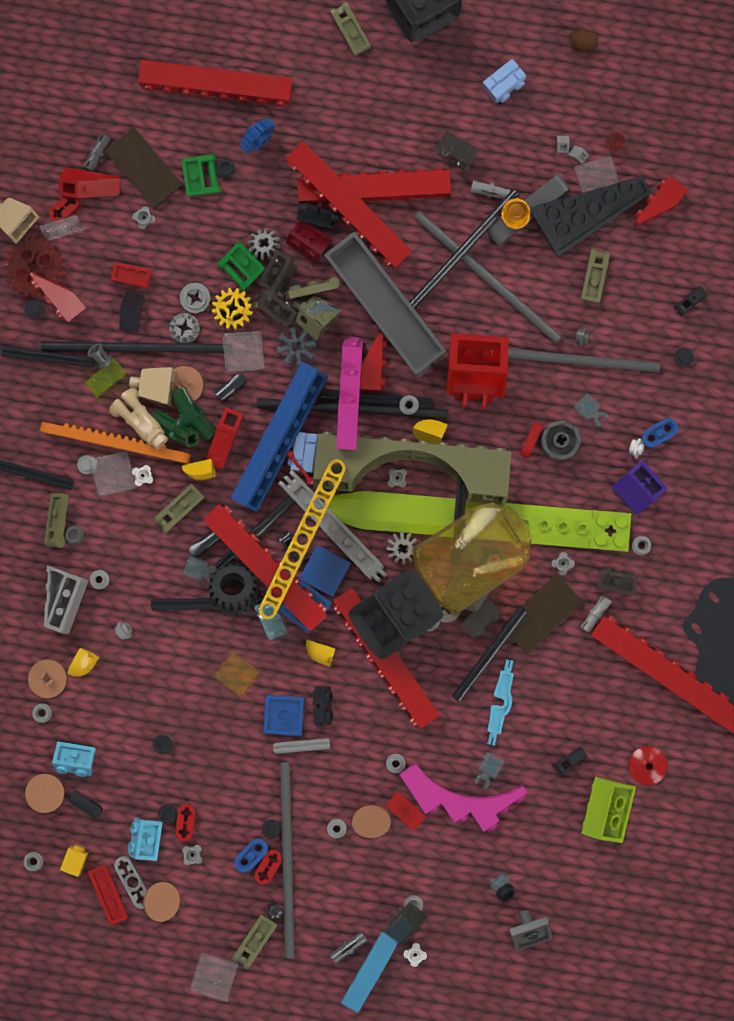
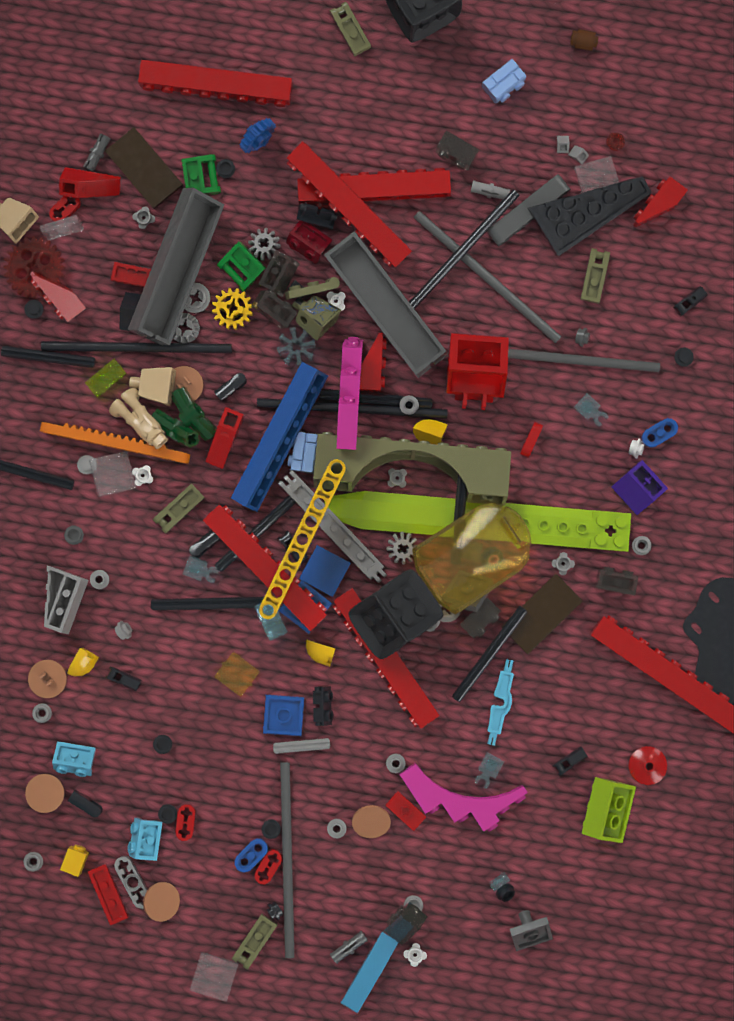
olive plate [44,493,69,548] -> none
dark grey bush [88,343,113,369] -> none
yellow brick [181,459,216,480] -> none
light grey plate [182,845,203,865] -> none
black tyre [208,563,258,617] -> none
clear tile [222,331,265,372] -> none
red hinge [286,451,314,485] -> none
light orange hair [501,198,530,229] -> none
dark grey brick [540,421,581,461] -> none
light grey pin [580,595,612,634] -> none
none -> black bar [105,666,142,692]
none -> dark grey piece [128,188,225,345]
none -> white plate [327,292,346,311]

